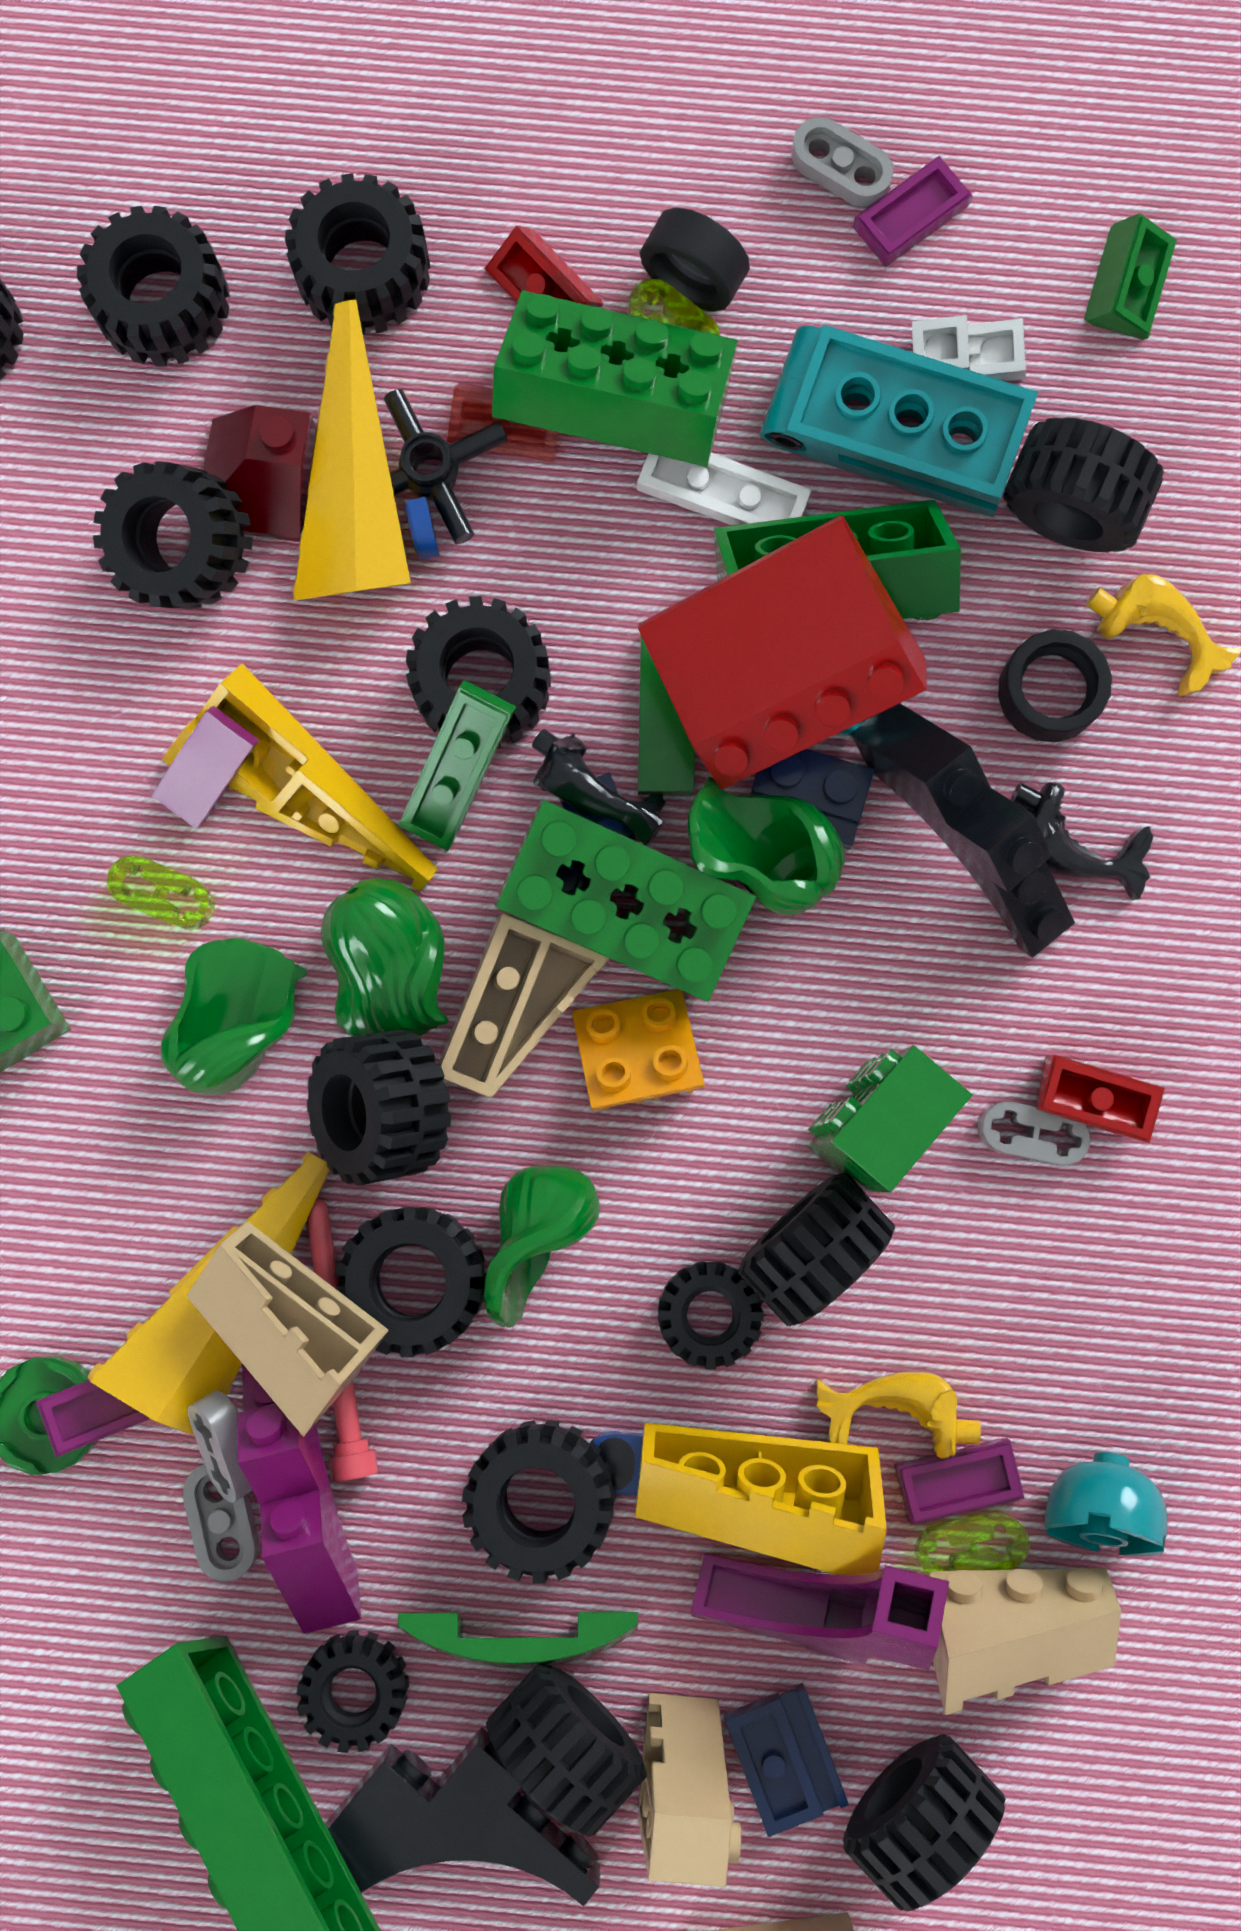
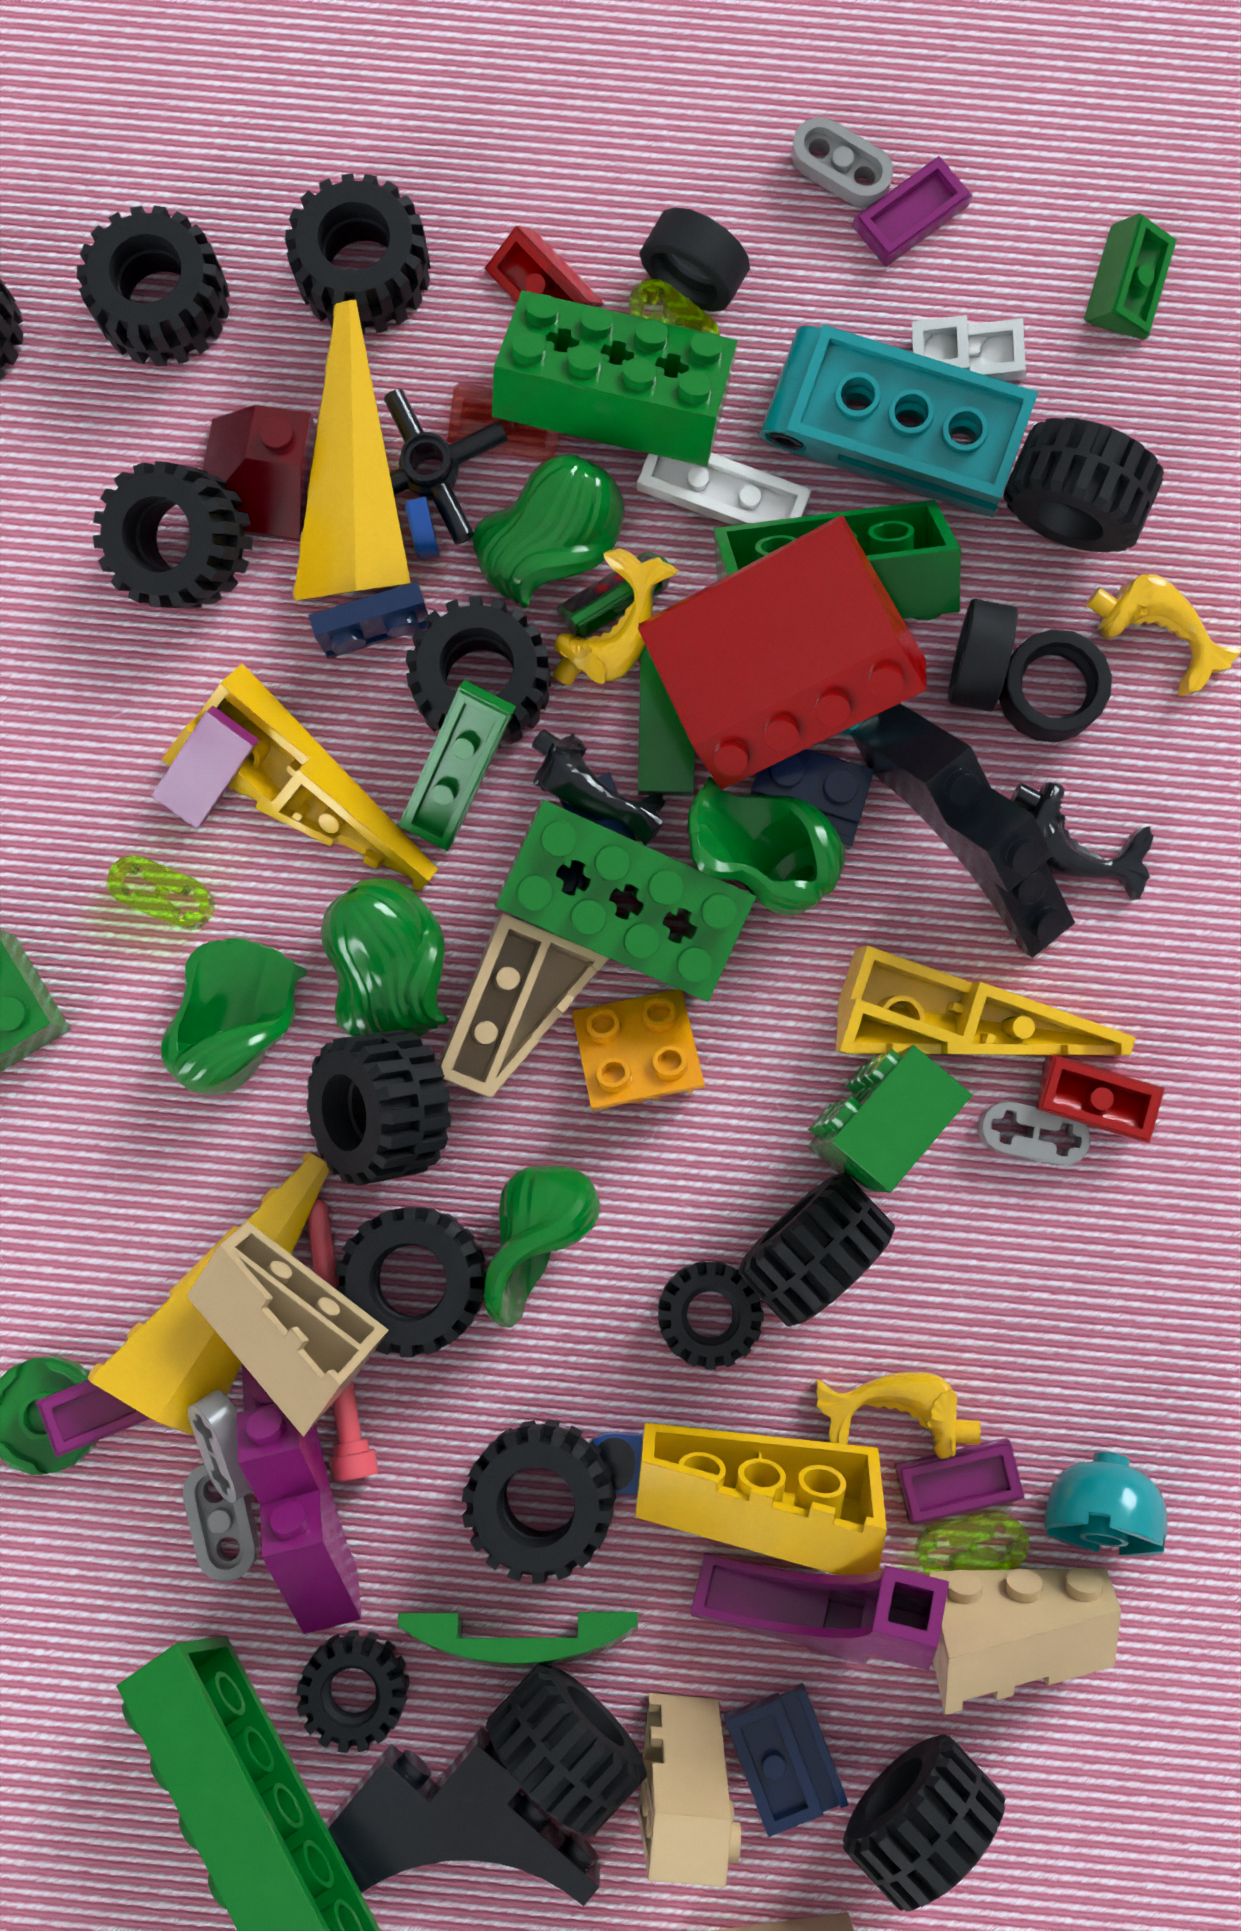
none -> dark blue plate [308,581,429,659]
none -> green piece [472,454,624,608]
none -> yellow animal [553,548,680,686]
none -> green slope [557,552,669,638]
none -> yellow wedge [836,945,1136,1055]
none -> black tyre [948,599,1018,712]

